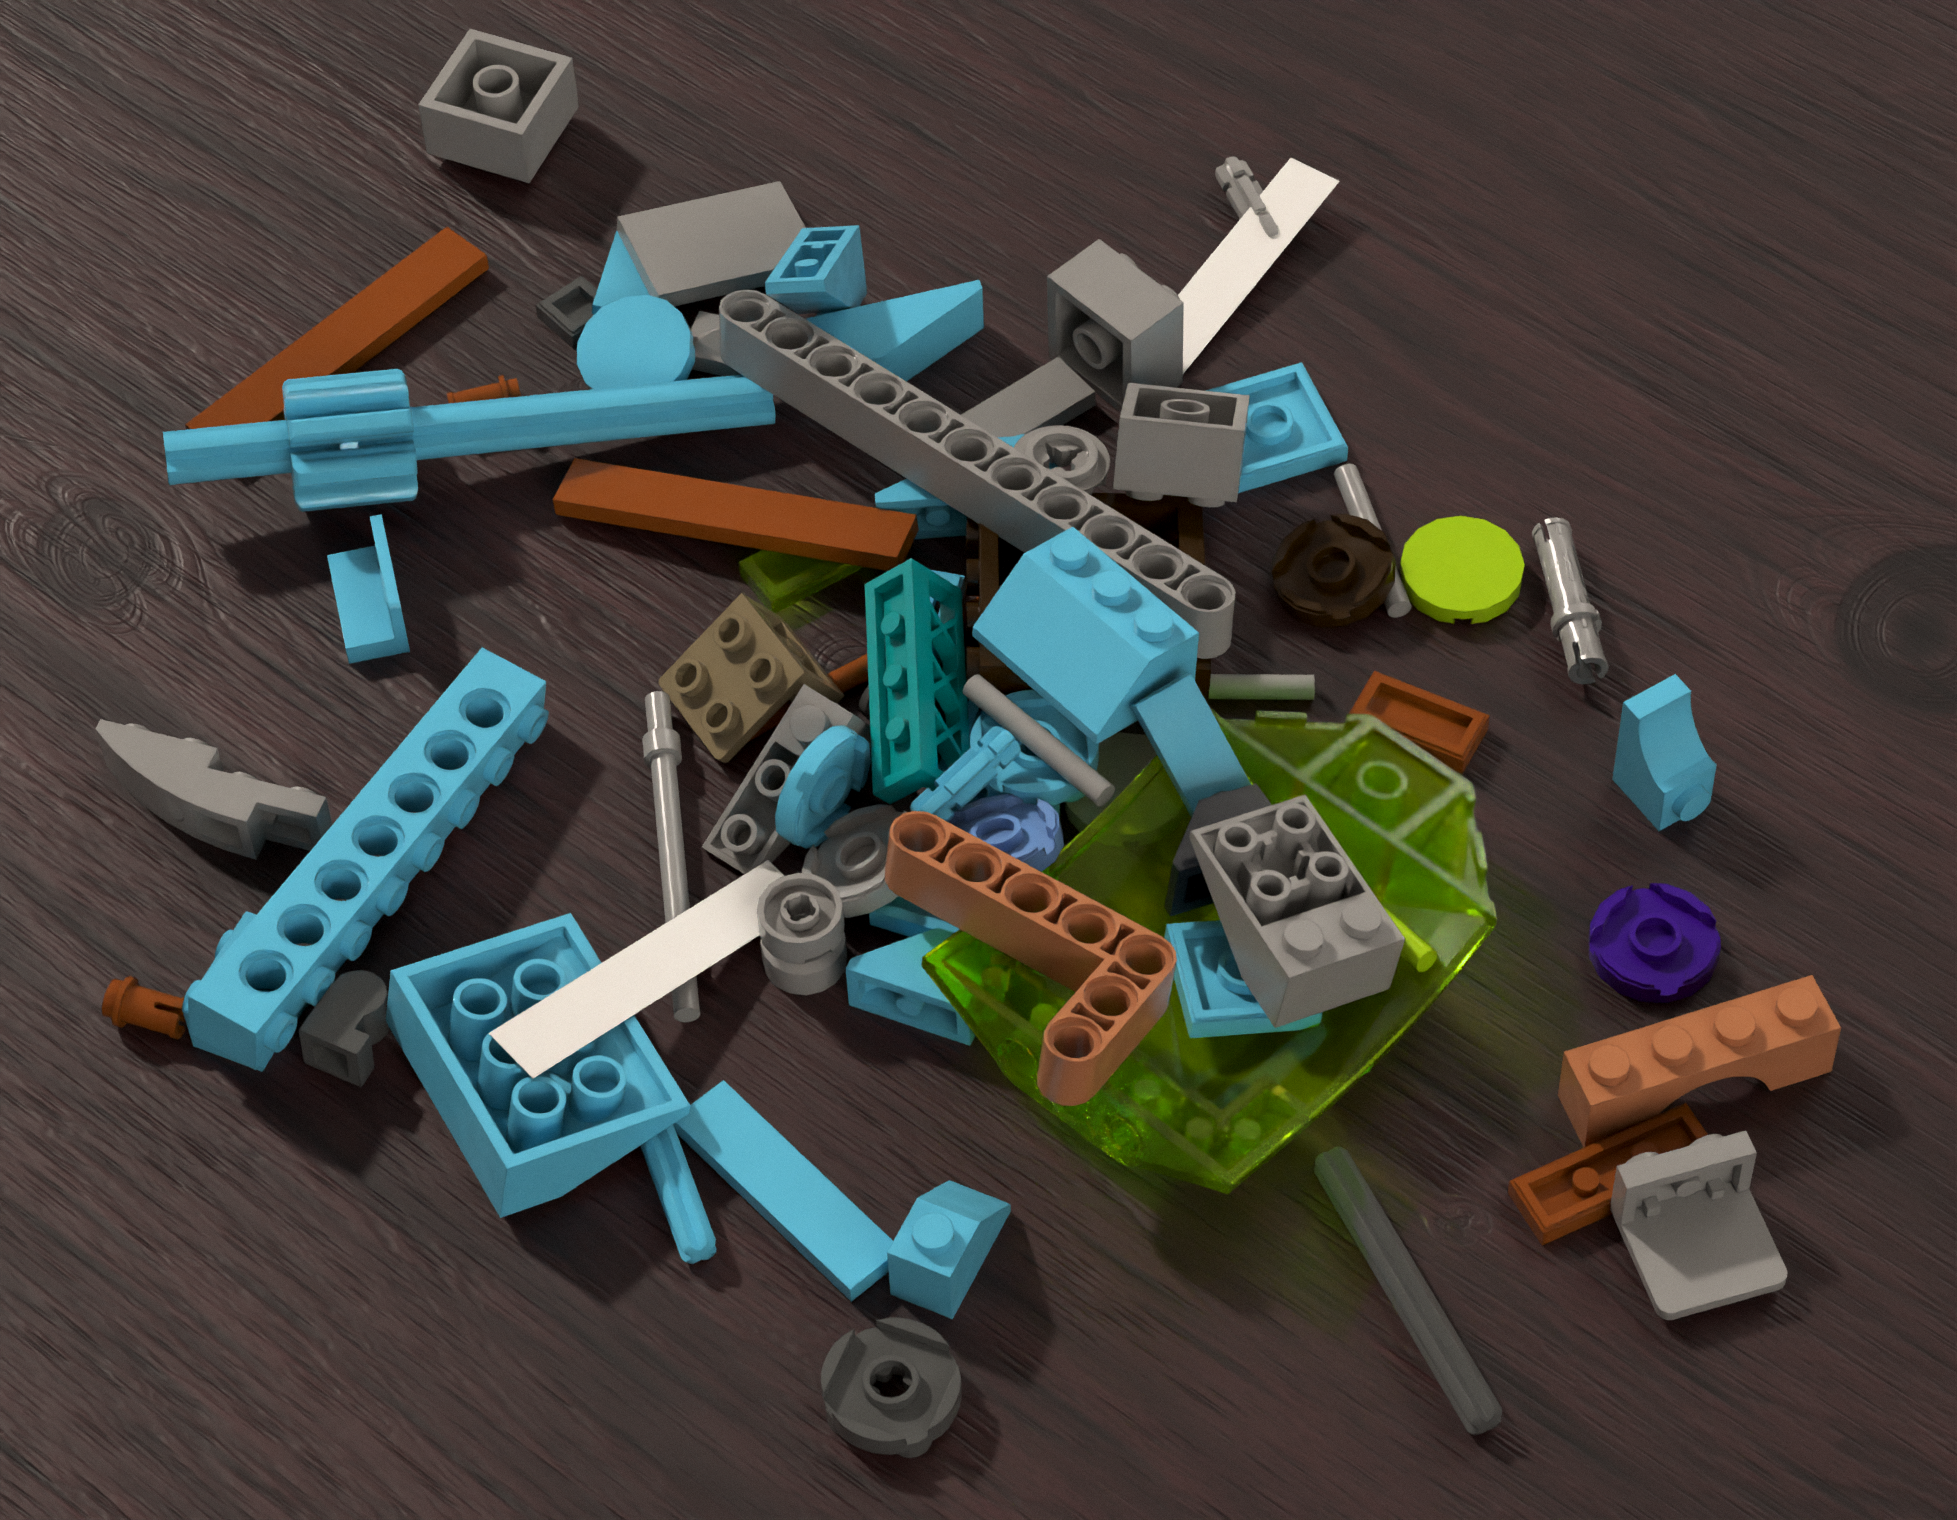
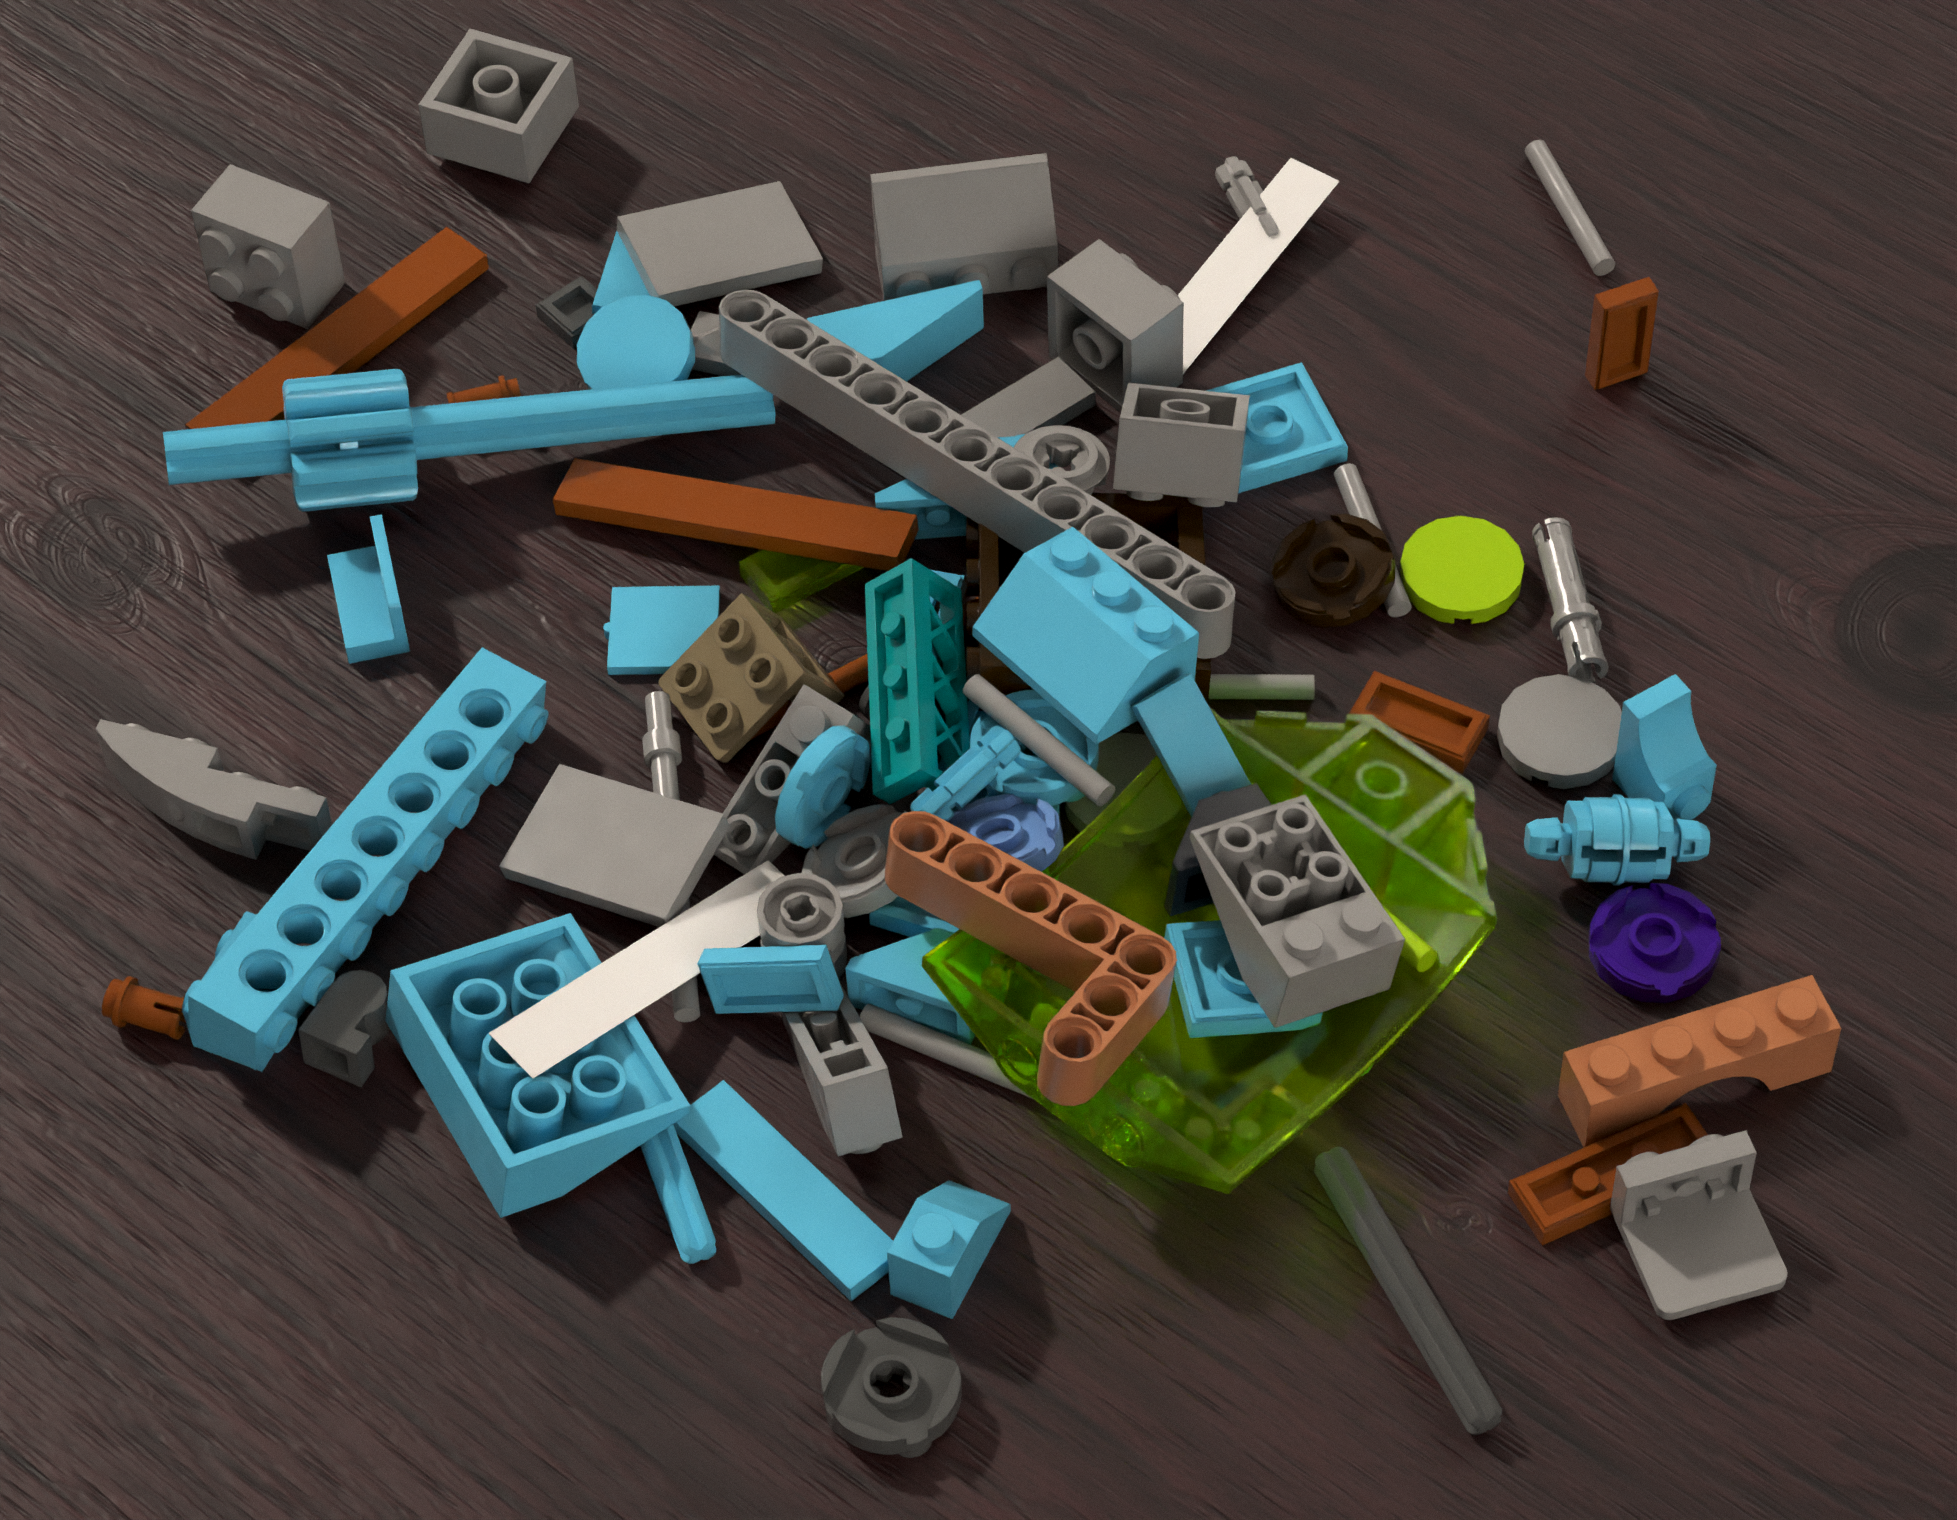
medium azure slope [765,225,867,316] -> none
none -> light grey brick [191,164,345,329]
none -> light grey tile [499,764,729,927]
none -> medium azure piece [603,585,721,675]
none -> medium azure tile [697,945,844,1014]
none -> light grey slope [780,983,903,1156]
none -> light grey bar [860,1003,1042,1101]
none -> light grey slope [870,153,1058,301]
none -> light grey tile [1497,674,1622,789]
none -> medium azure piece [1524,794,1710,886]
none -> light grey bar [1525,139,1615,276]
none -> dark orange tile [1585,277,1659,390]

